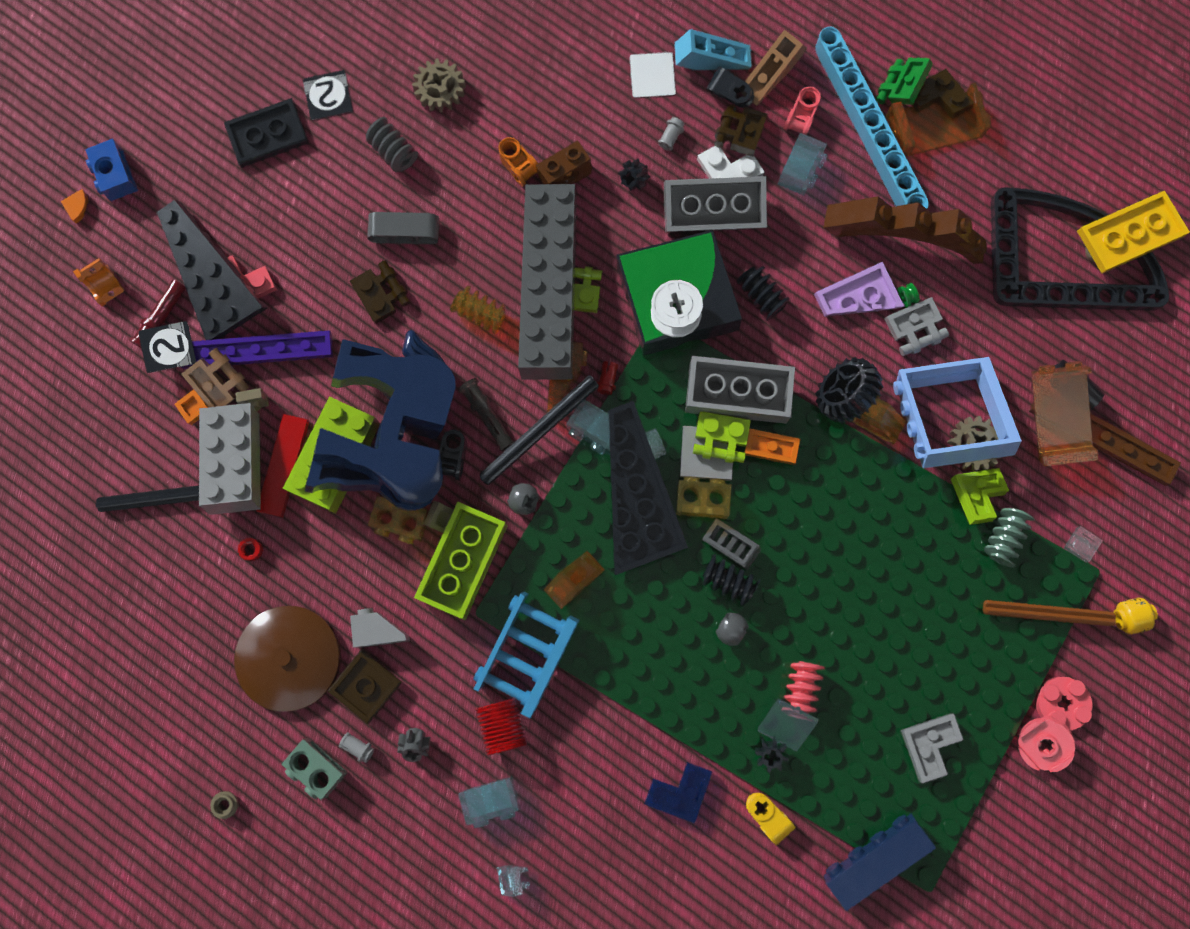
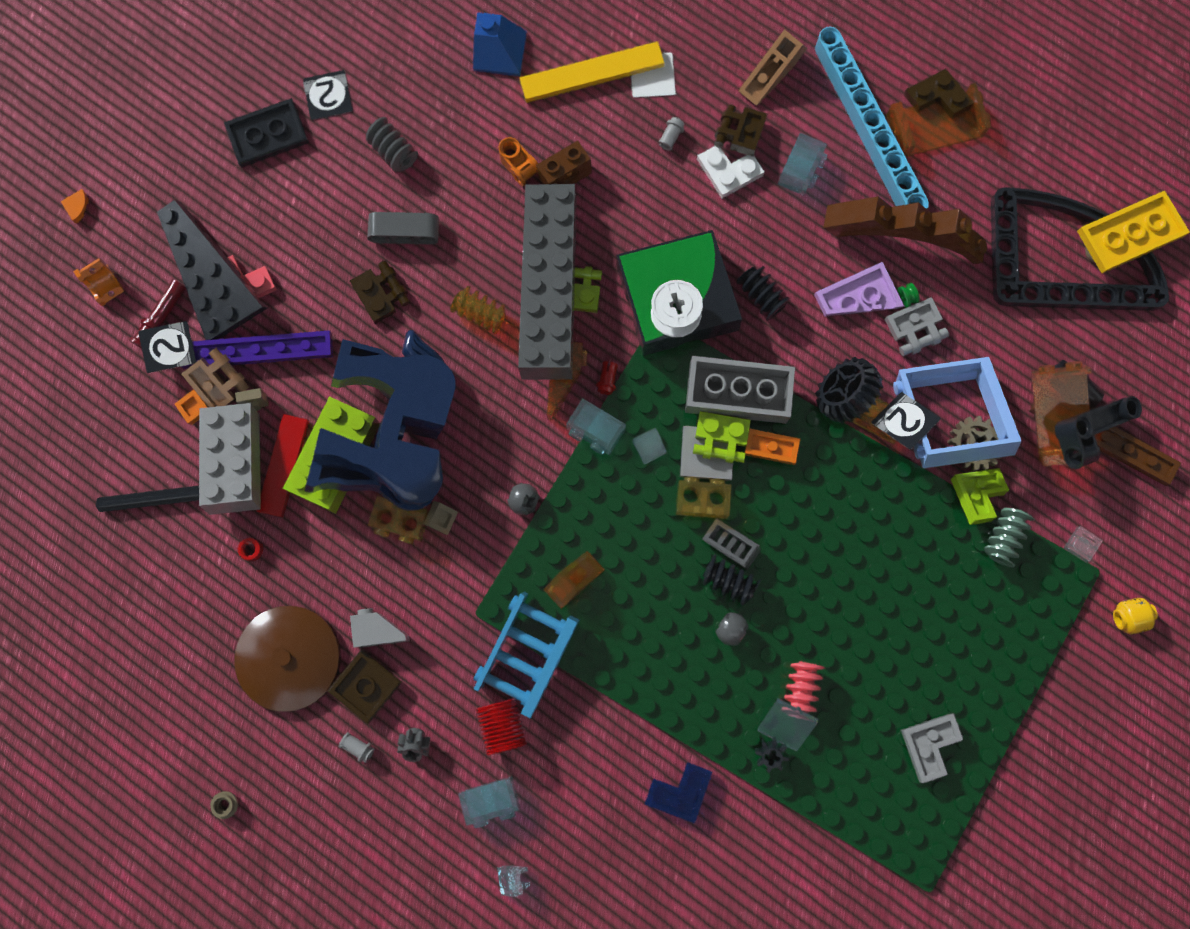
blue brick [85,139,138,201] -> none
sand green brick [281,738,348,800] -> none
dark tan gear [412,58,466,112] -> none
lime brick [414,502,508,621] -> none
black piece [439,430,467,481] -> none
clear smoke pin [458,378,514,451] -> none
black axle [479,376,599,485] -> none
black wing [608,401,688,575] -> none
black gear [618,158,650,191] -> none
light grey brick [664,176,767,232] -> none
medium azure slope [675,29,751,70] -> none
black piece [706,66,754,108] -> none
yellow piece [746,792,796,846] -> none
coral piece [783,87,821,138] -> none
dark blue brick [824,813,936,911] -> none
green plate [876,58,933,105] -> none
dark orange axle [983,600,1116,626] -> none
coral plate [1018,716,1075,772] -> none
coral plate [1036,677,1092,730] -> none
none -> blue slope [473,12,527,76]
none -> yellow tile [520,41,664,103]
none -> sticker [871,392,941,449]
none -> black piece [1055,396,1142,469]

